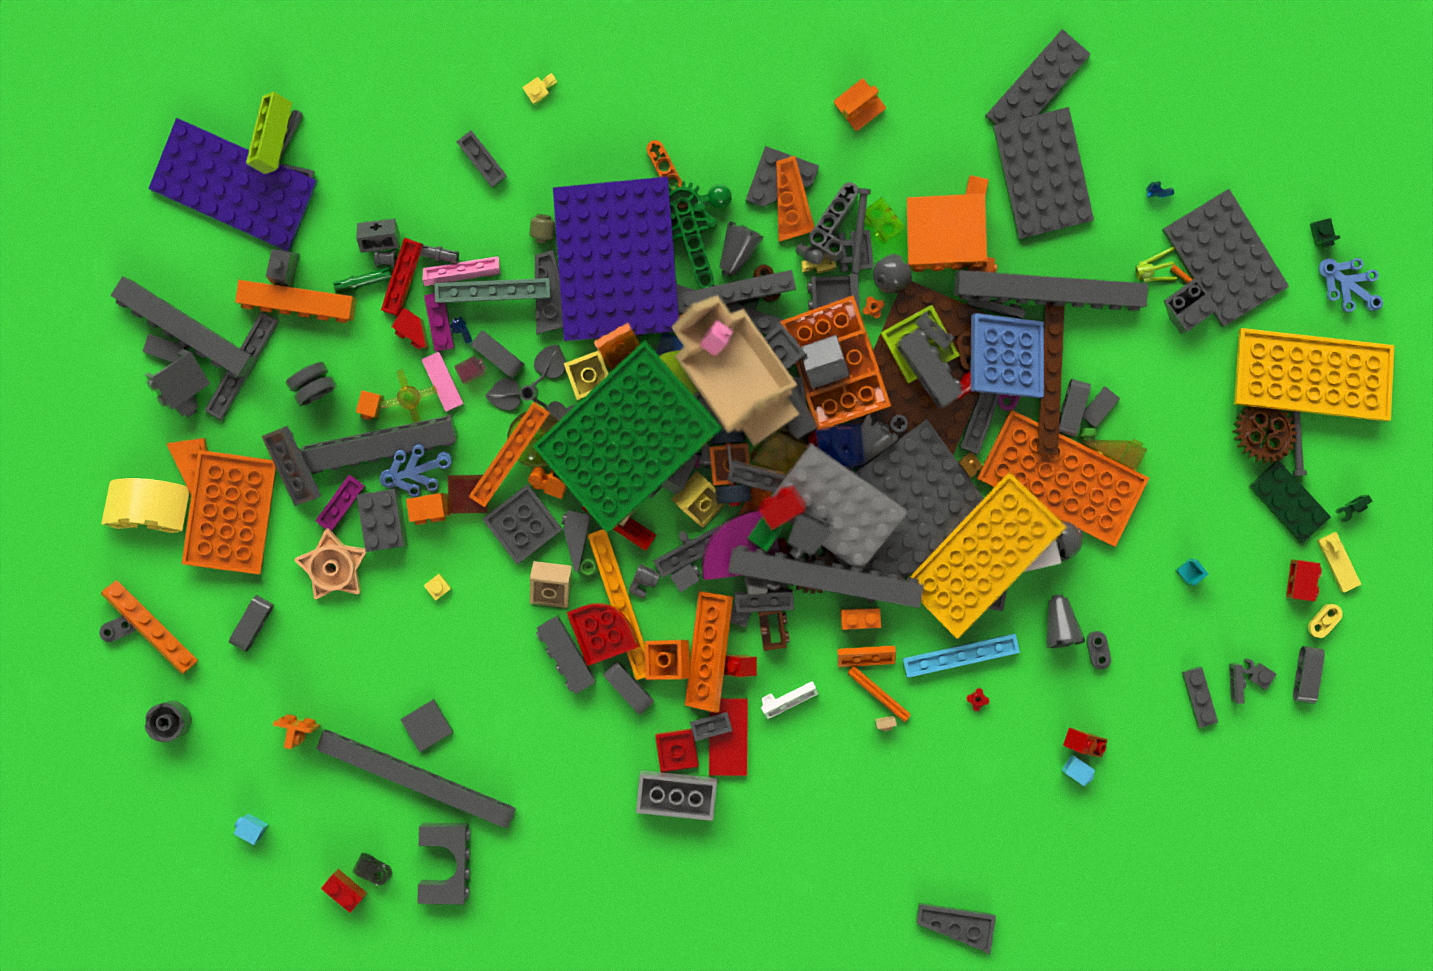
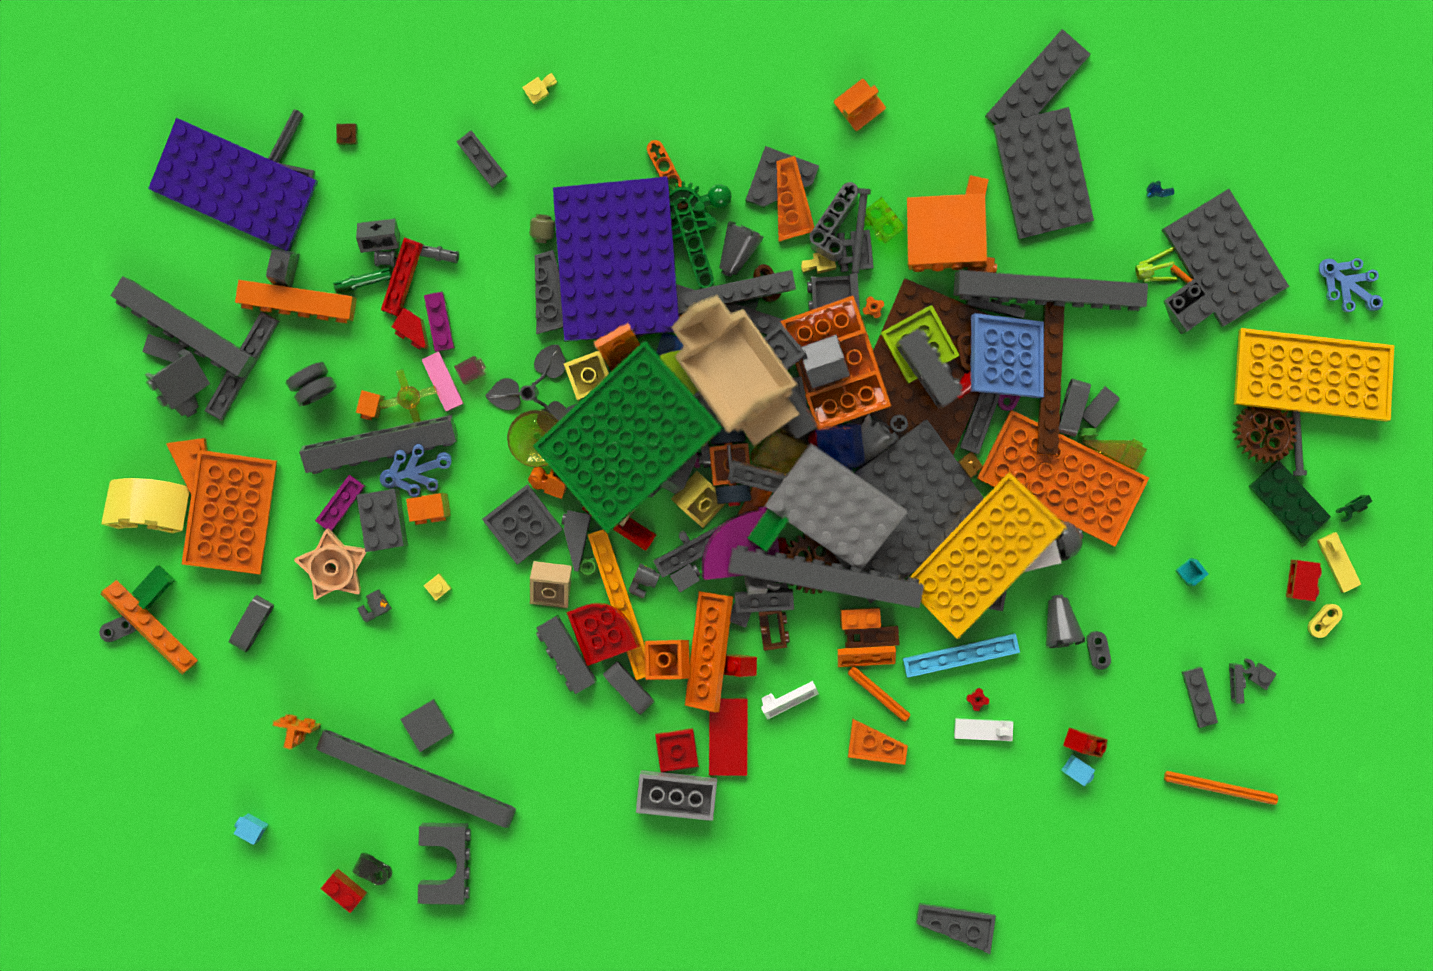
dark grey brick [145,700,192,742] -> none
lime brick [246,92,292,174] -> none
dark grey plate [261,425,321,506] -> none
bright pink plate [423,256,500,286] -> none
sand green plate [434,278,551,303] -> none
clear red plate [448,475,488,514] -> none
clear blue plate [450,316,472,343] -> none
orange plate [469,401,550,507] -> none
dark grey beam [470,330,525,379] -> none
dark grey plate [690,711,732,741] -> none
bright pink brick [700,320,733,356] -> none
red brick [759,485,806,530] -> none
dark grey torso [788,511,833,558] -> none
dark grey pin [796,243,824,265] -> none
dark grey cylinder [873,254,912,294] -> none
tan plate [875,716,897,731] -> none
dark grey plate [915,311,954,349] -> none
dark grey beam [1293,646,1325,704] -> none
dark green bracket [1310,218,1340,248] -> none
none -> green panel [132,565,175,609]
none -> reddish brown plate [337,124,357,144]
none -> dark grey piece [357,589,392,622]
none -> reddish brown plate [844,625,899,648]
none -> orange wing [848,718,908,765]
none -> white hinge [954,718,1013,741]
none -> orange axle [1164,771,1278,805]

